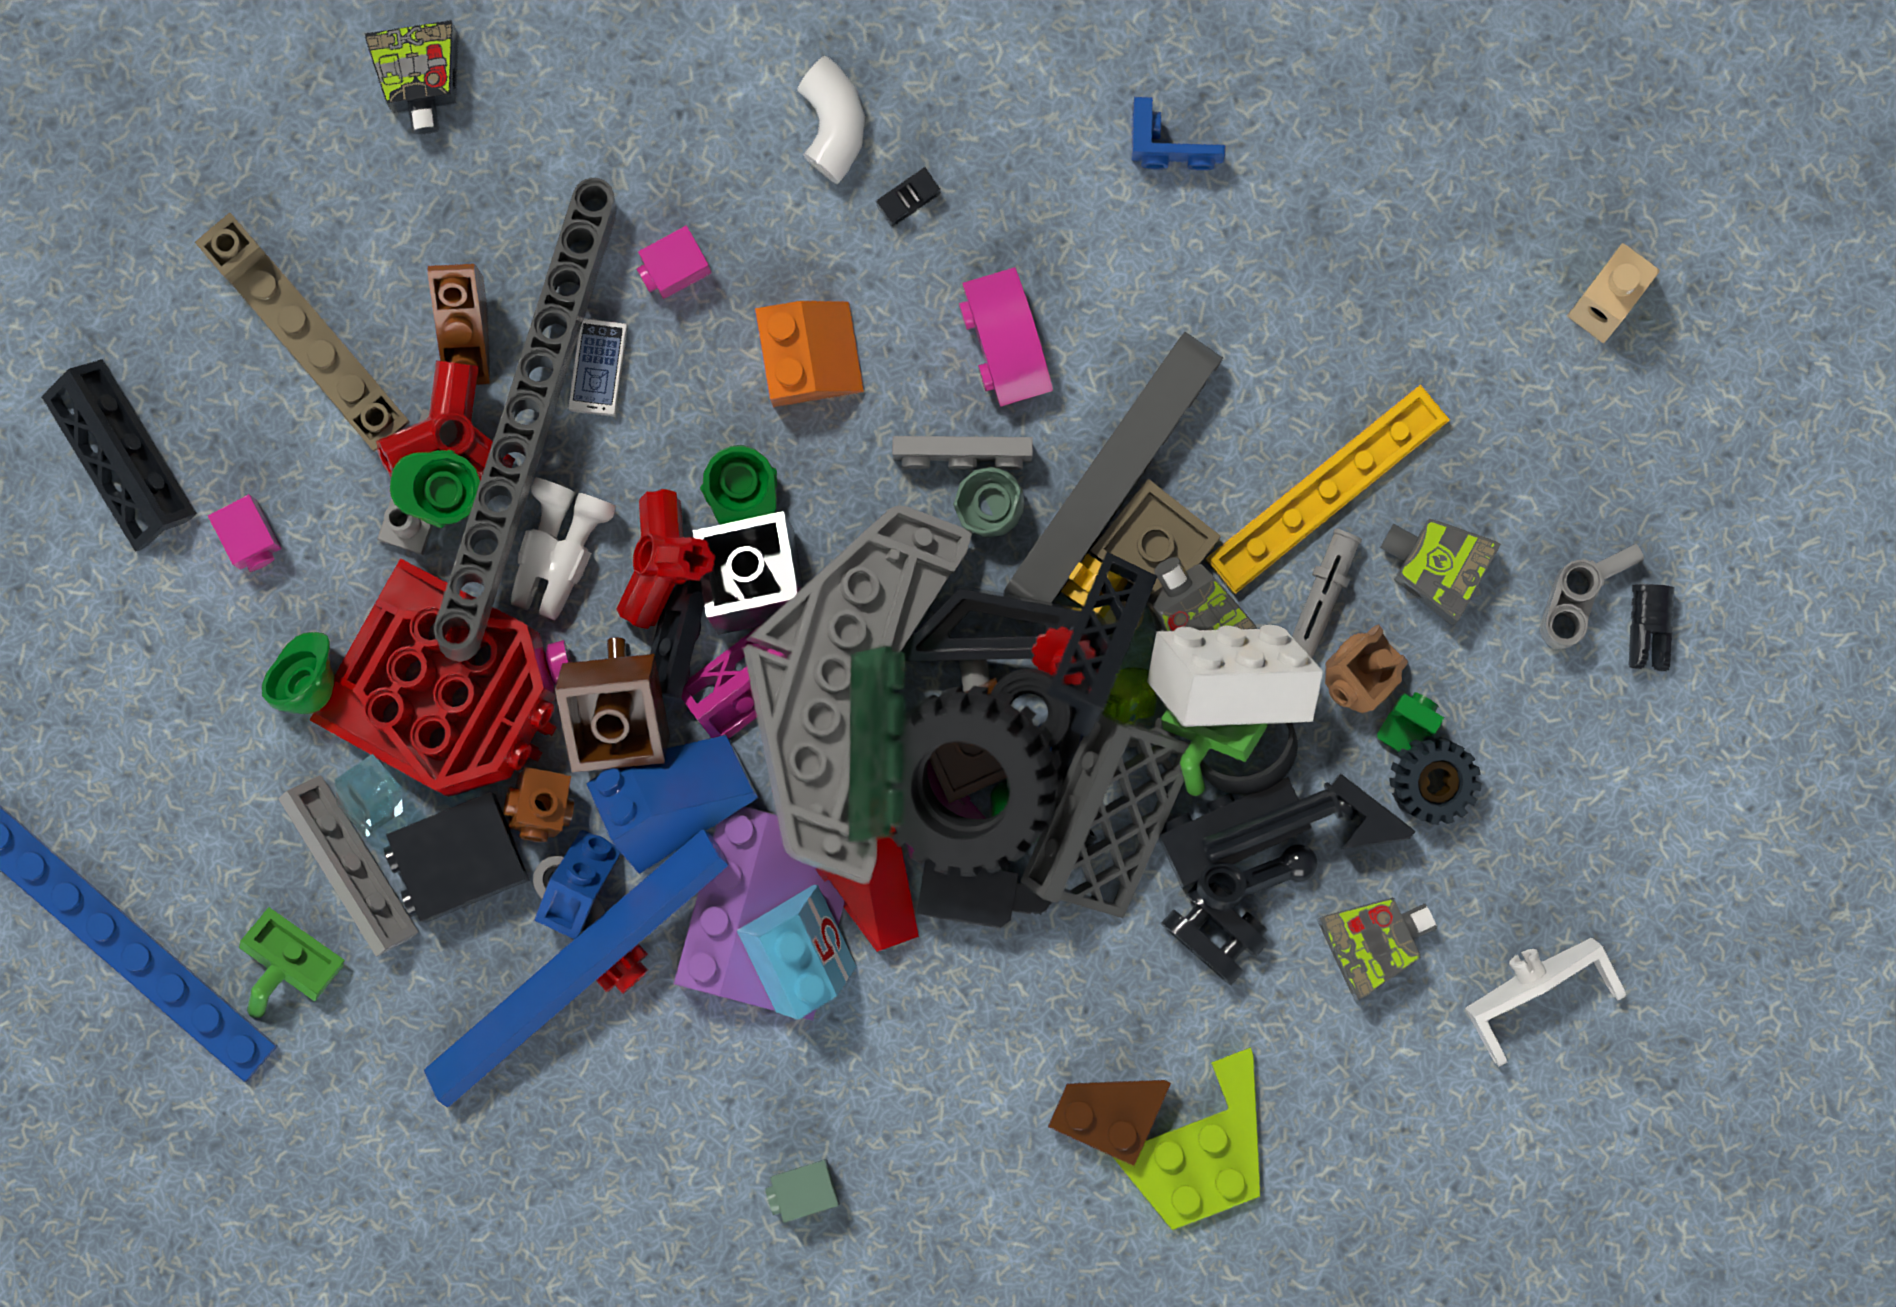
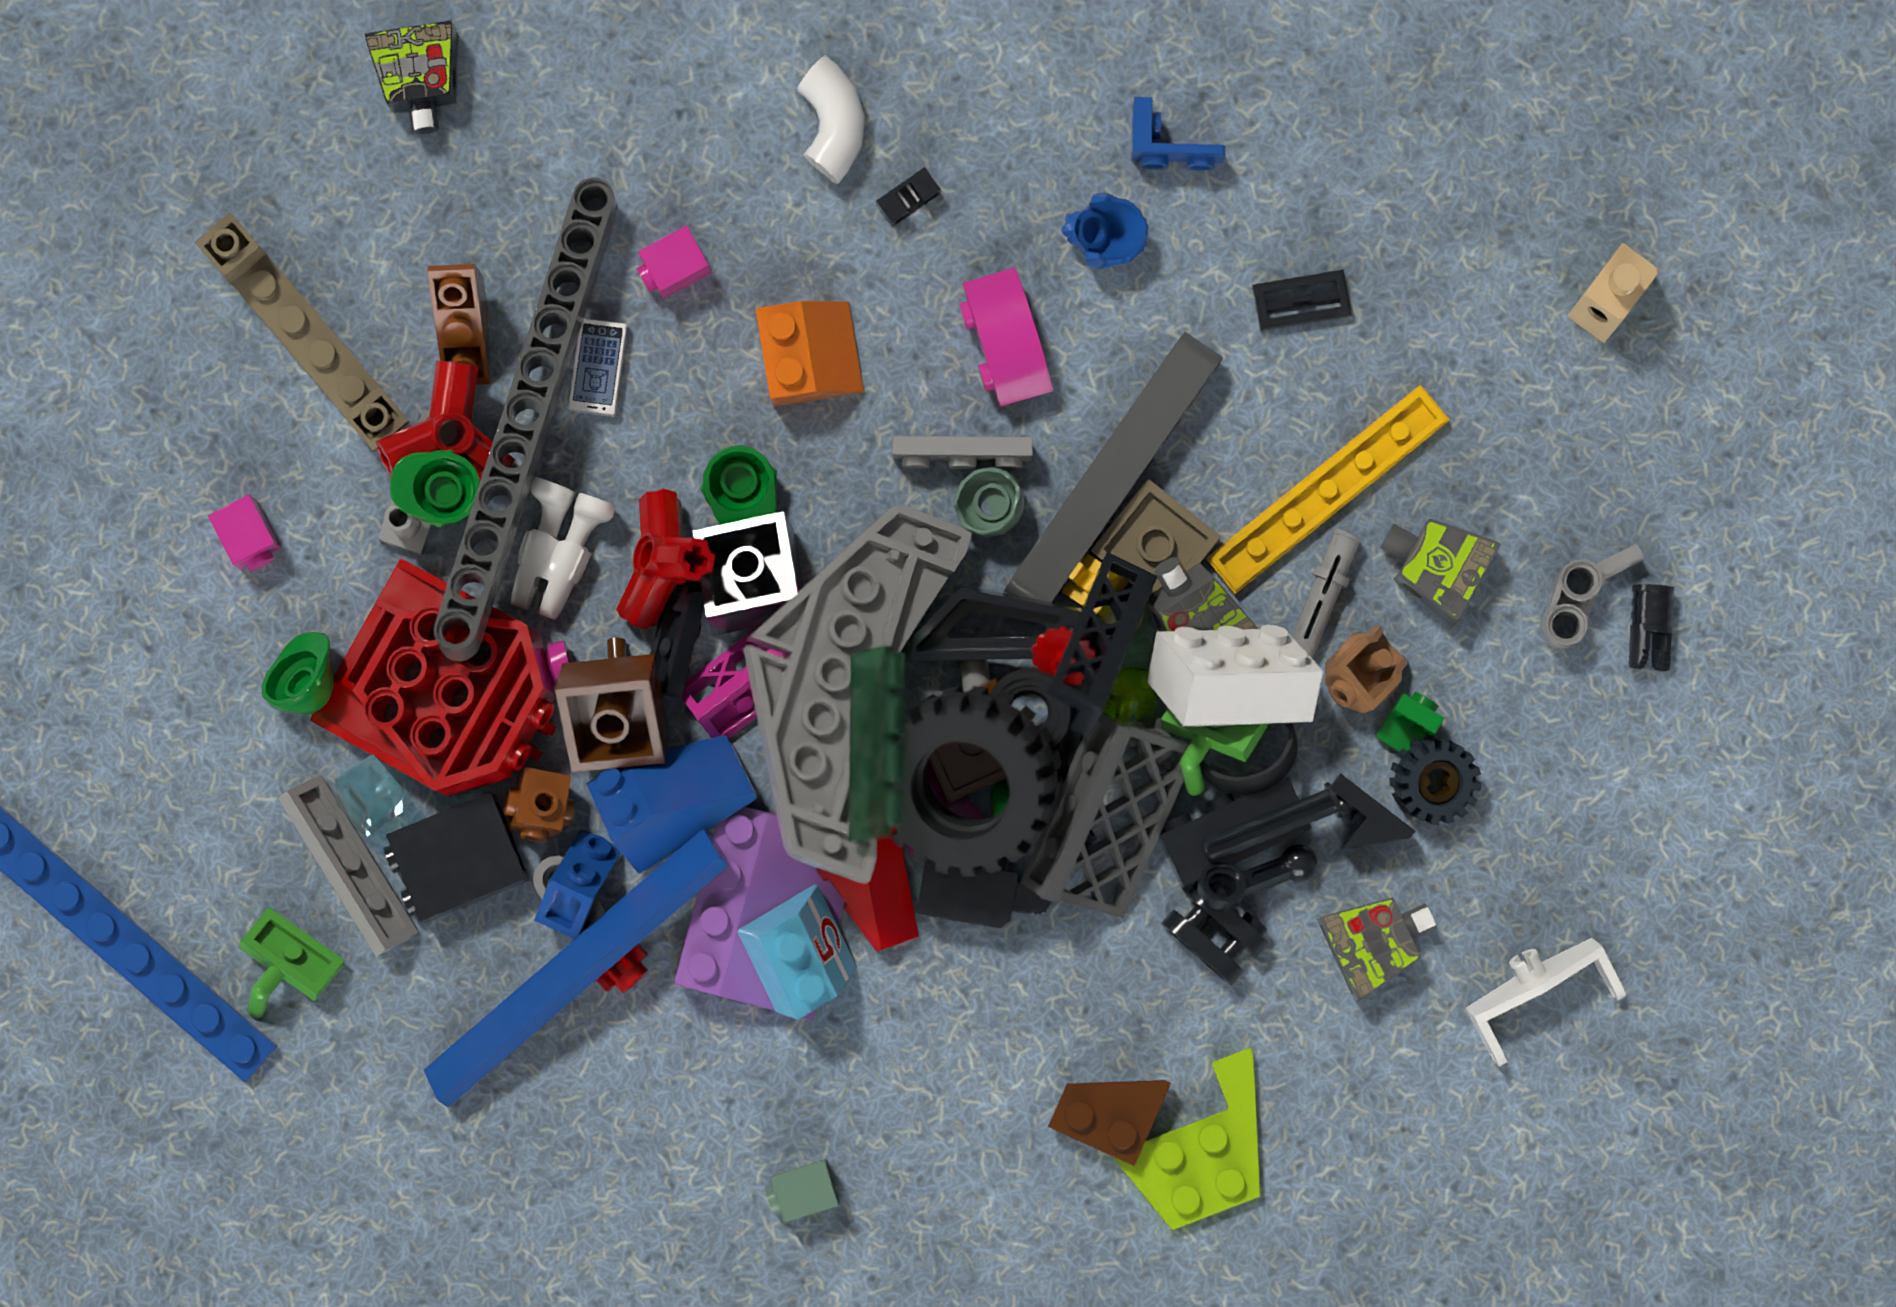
black fence [41,359,197,552] -> none
none -> blue hair [1061,192,1149,270]
none -> black tile [1252,269,1352,332]

